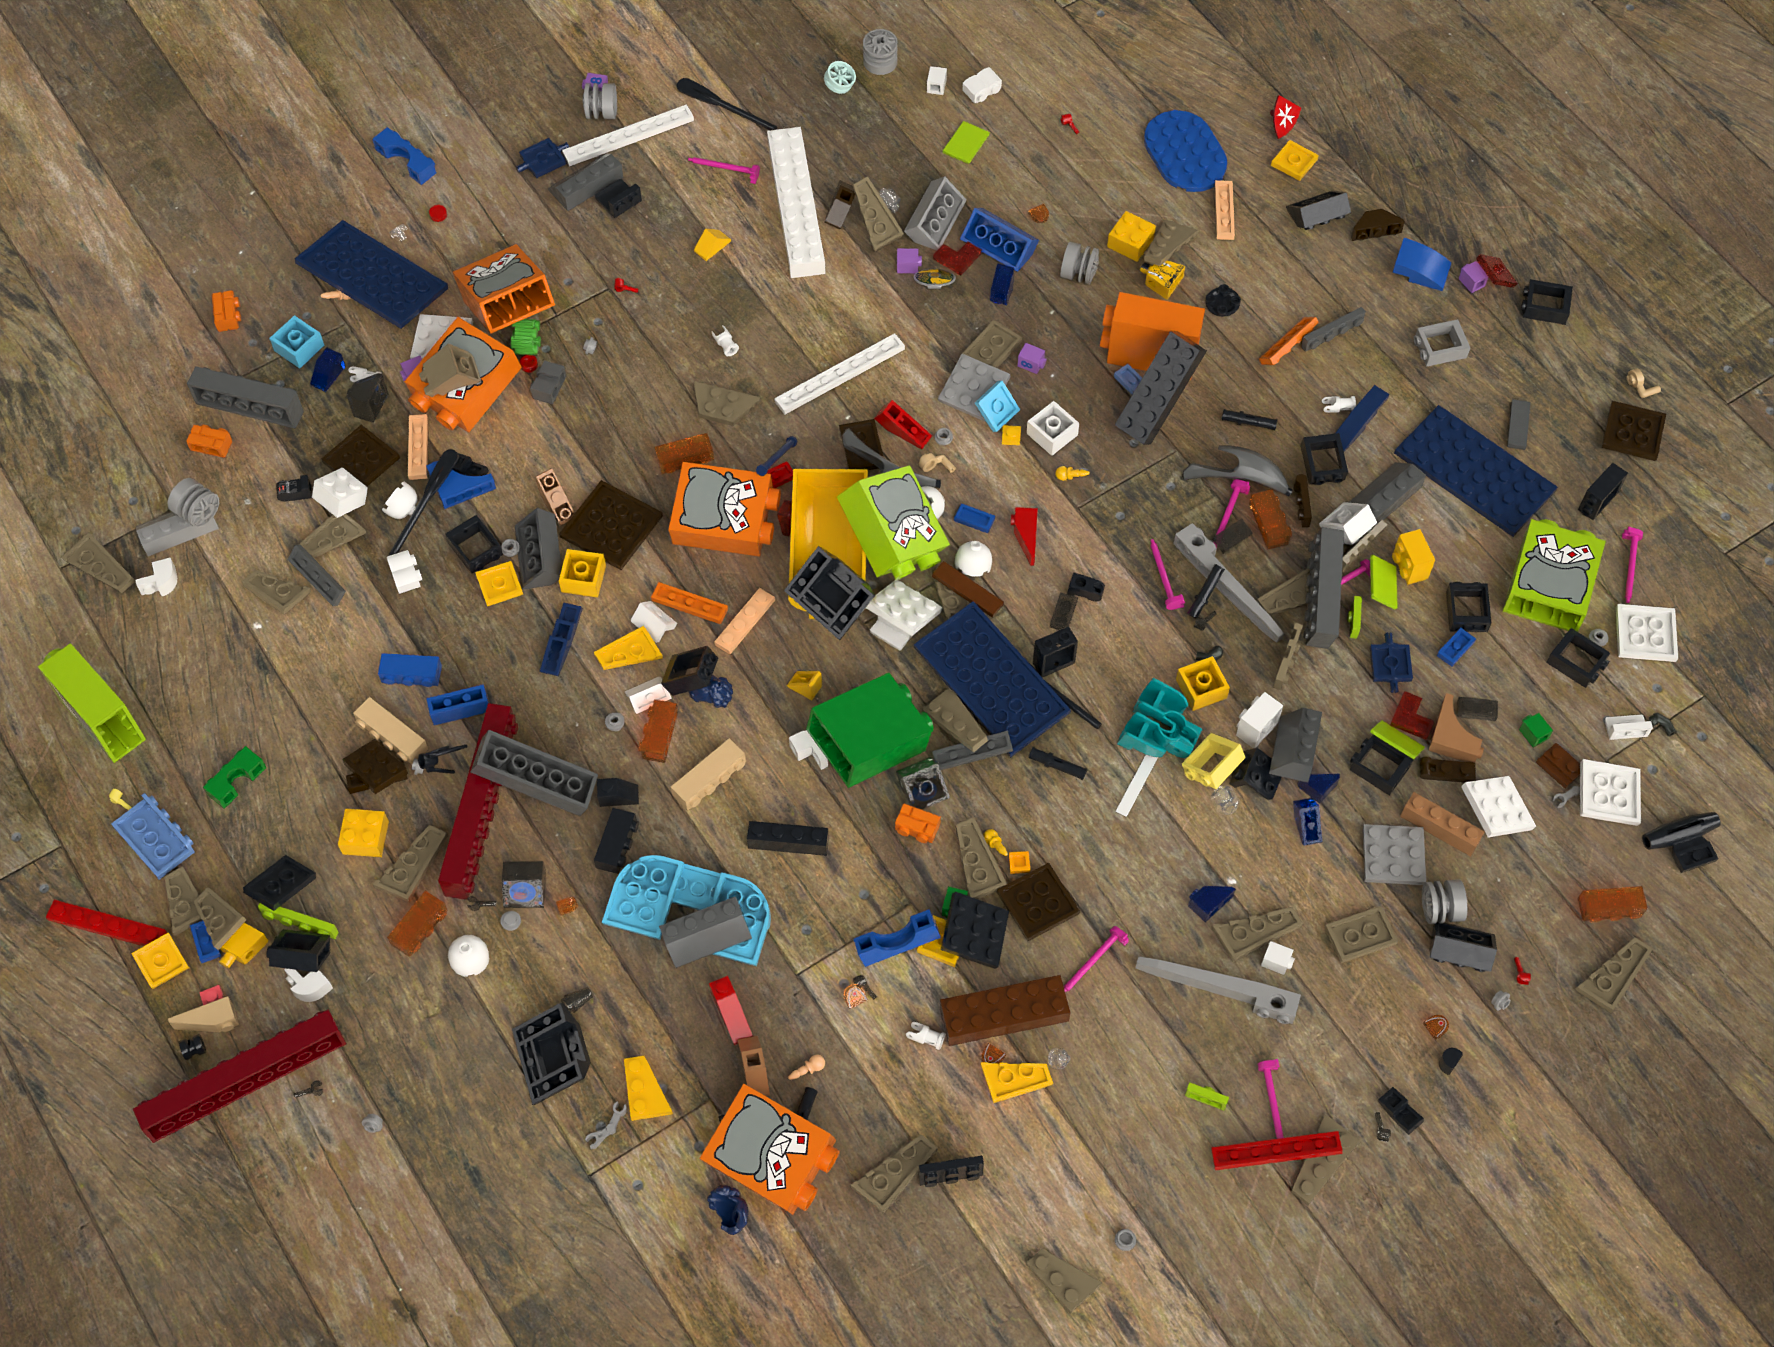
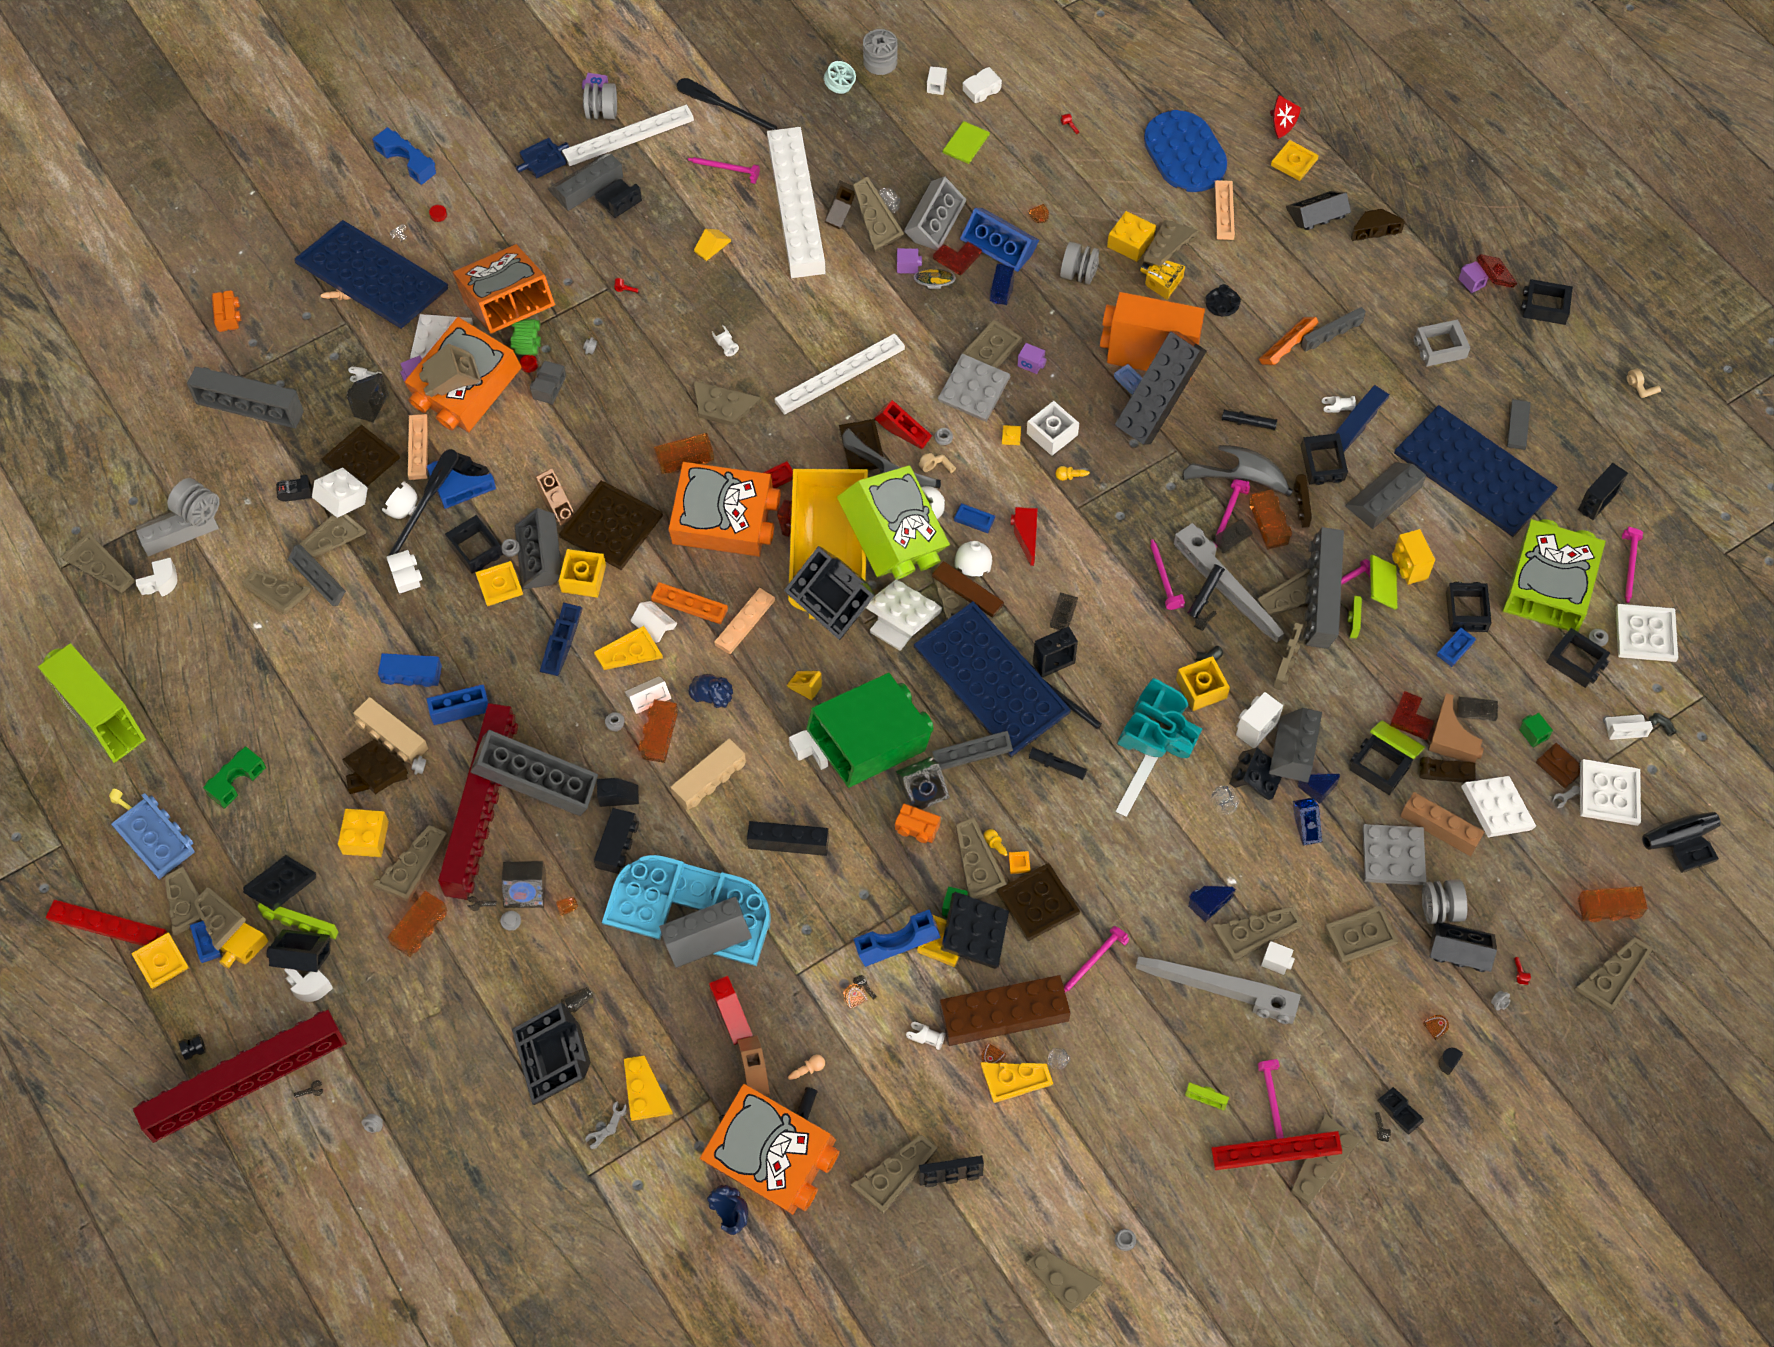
tan slope [168,996,239,1032] -> none
orange brick [187,424,232,458] -> none
coral plate [199,985,224,1005] -> none
medium azure brick [269,315,325,368] -> none
clear blue slope [310,347,346,392] -> none
black plant [418,744,468,774] -> none
white cylinder [448,935,489,977] -> none
black window [661,646,718,696] -> none
dark blue bar [756,436,798,476] -> none
dark tan wing [922,688,988,753] -> none
medium azure plate [975,381,1020,432] -> none
black leg [1066,572,1105,602] -> none
light yellow window [1182,733,1246,789] -> none
white brick [1319,502,1377,545] -> none
dark tan wing [1342,520,1388,573] -> none
dark blue plate [1370,632,1413,693] -> none
blue slope [1393,238,1451,291] -> none
dark brown plate [1601,400,1666,461] -> none

